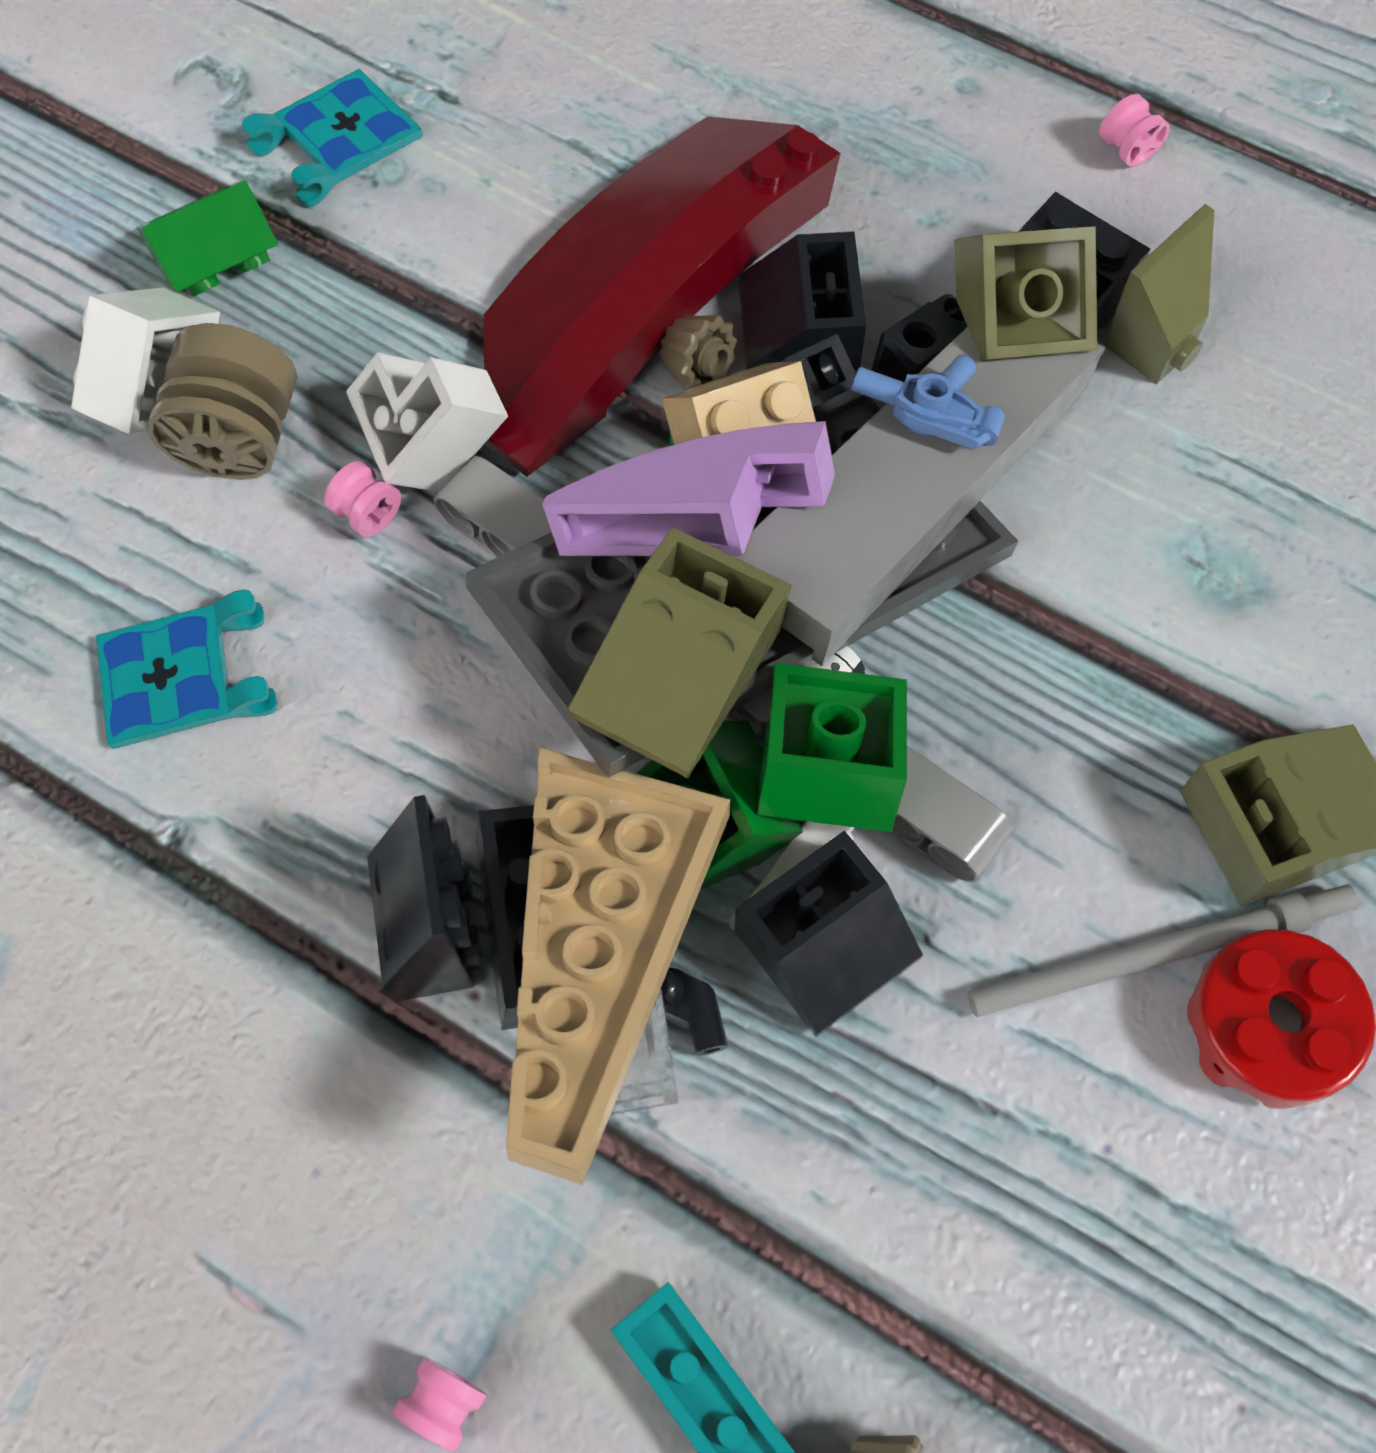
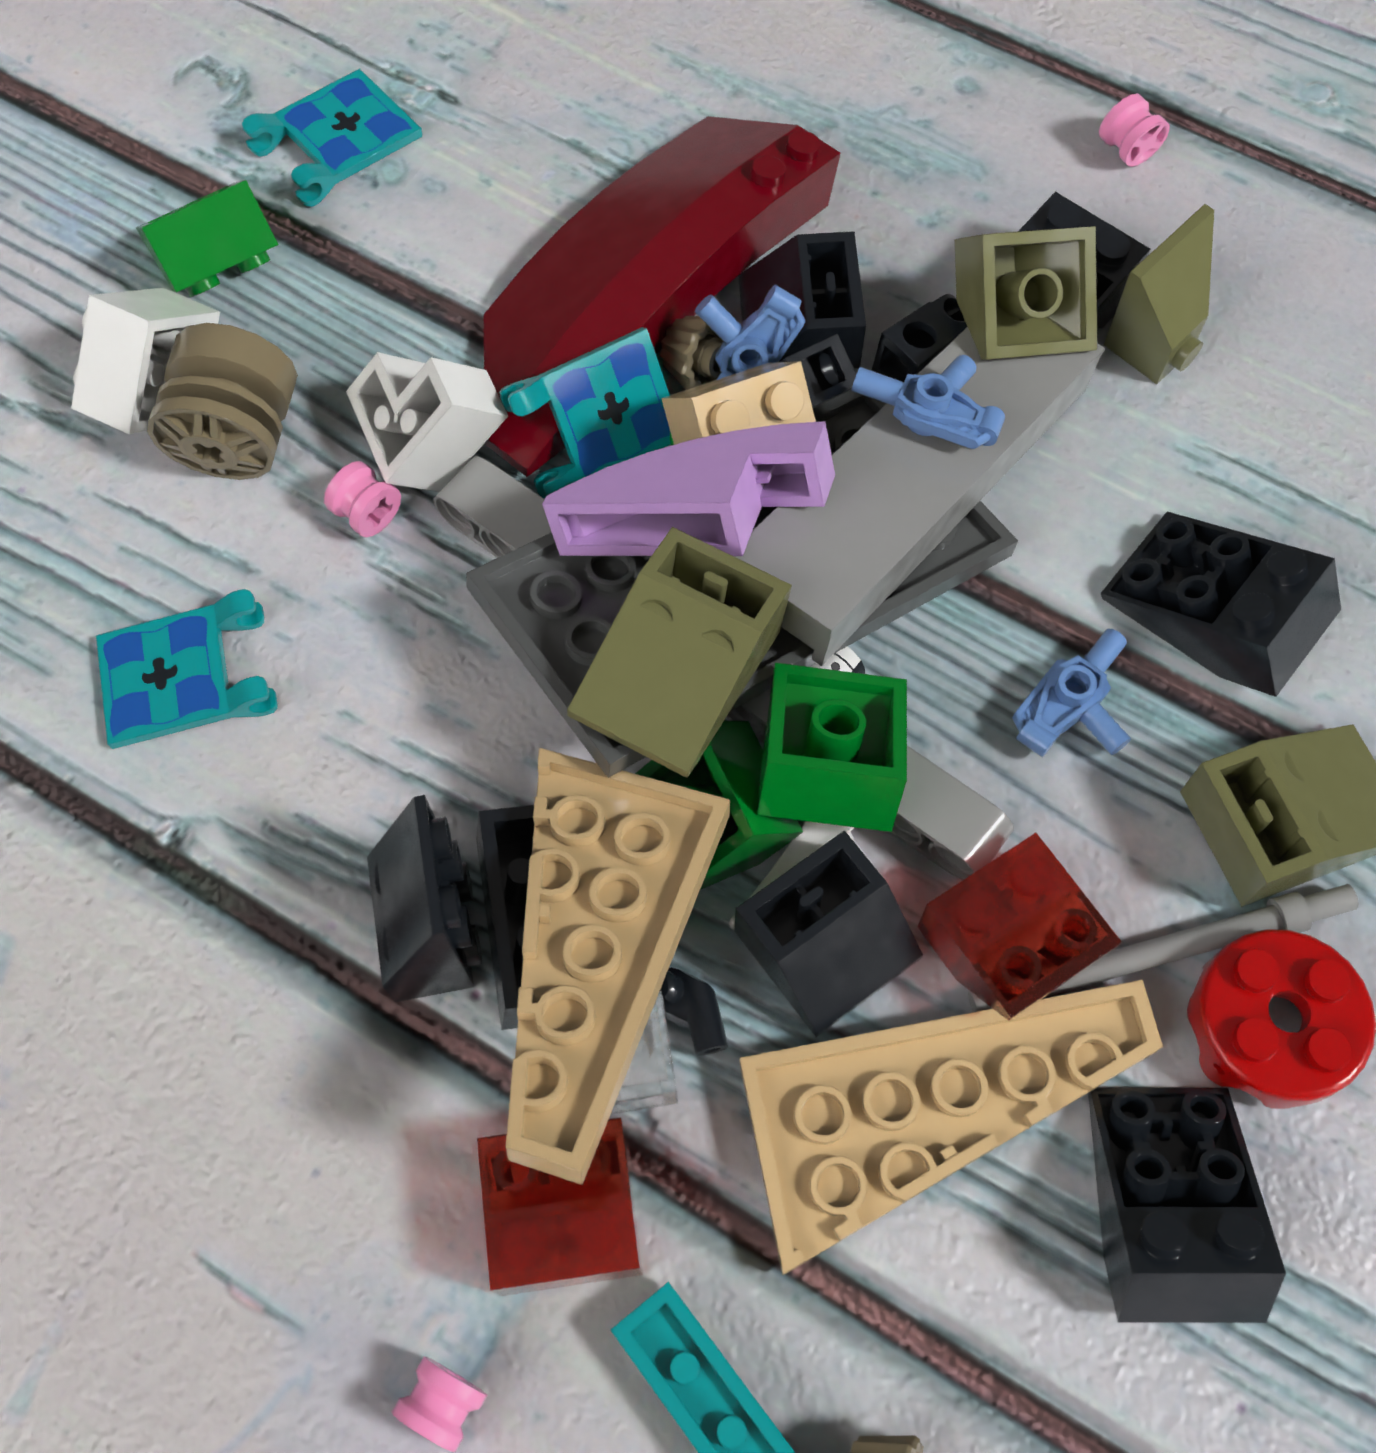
none -> clear red slope [477,1117,643,1296]
none -> teal flag [500,327,671,499]
none -> medium blue piece [695,284,805,380]
none -> tan wing [739,980,1163,1276]
none -> clear red slope [917,833,1122,1021]
none -> medium blue piece [1012,629,1131,758]
none -> black slope [1088,1088,1286,1323]
none -> black slope [1101,511,1341,697]

